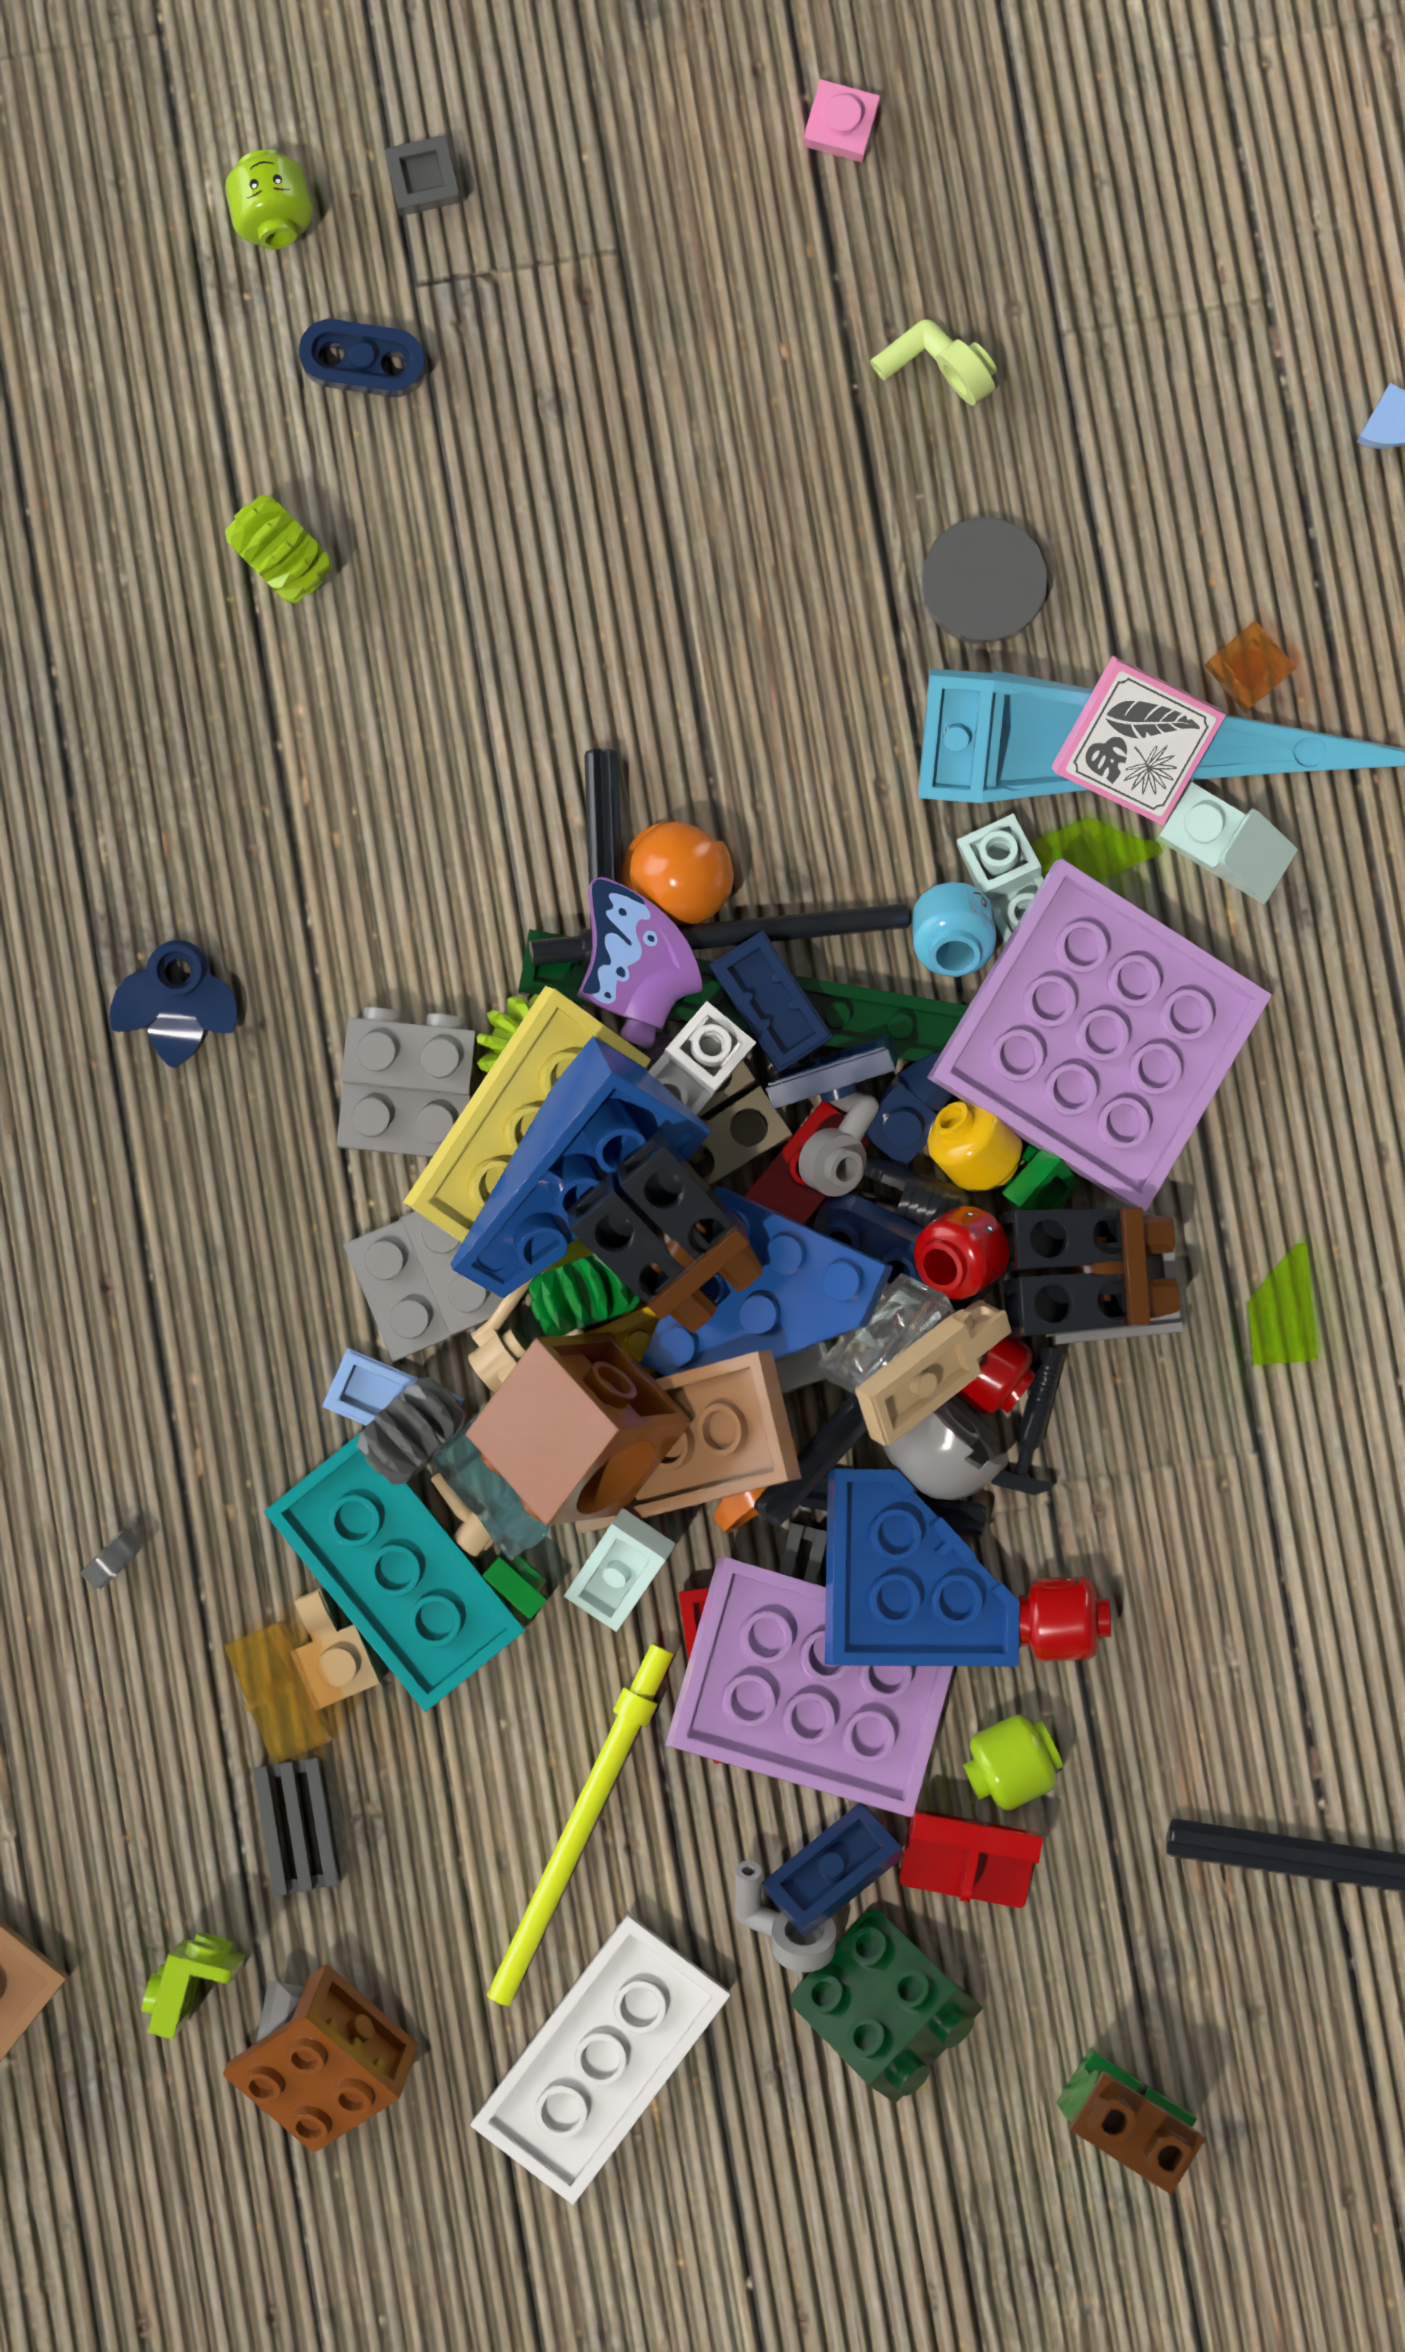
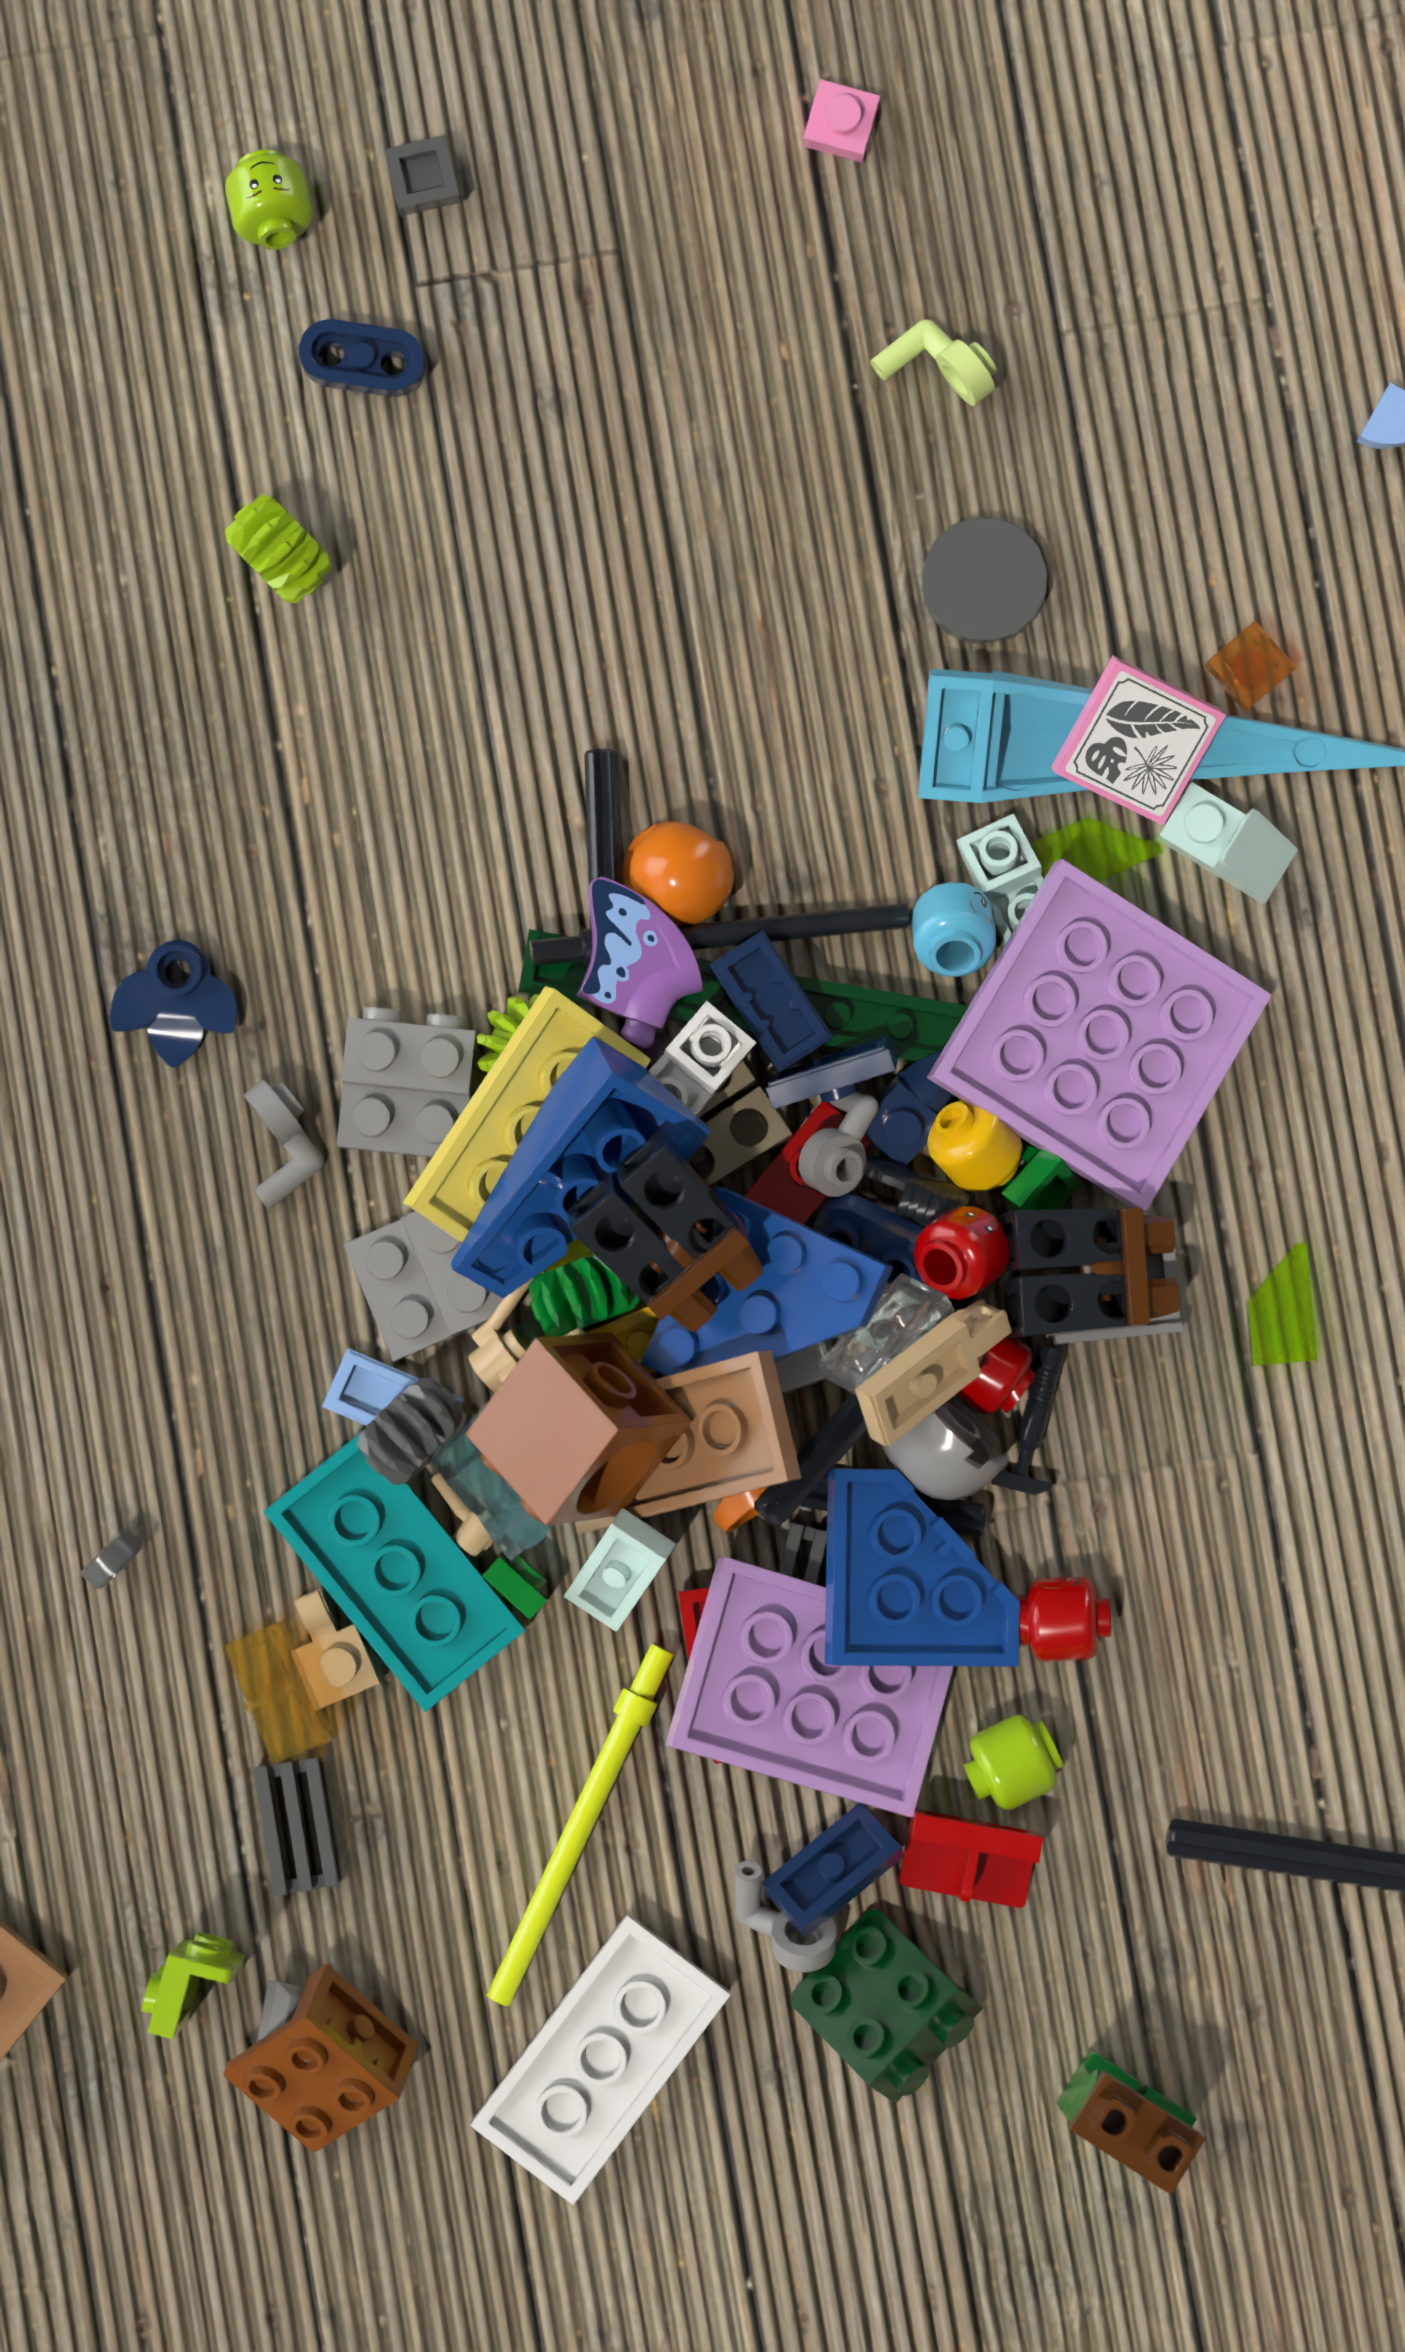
none -> light grey plate [243,1079,324,1210]

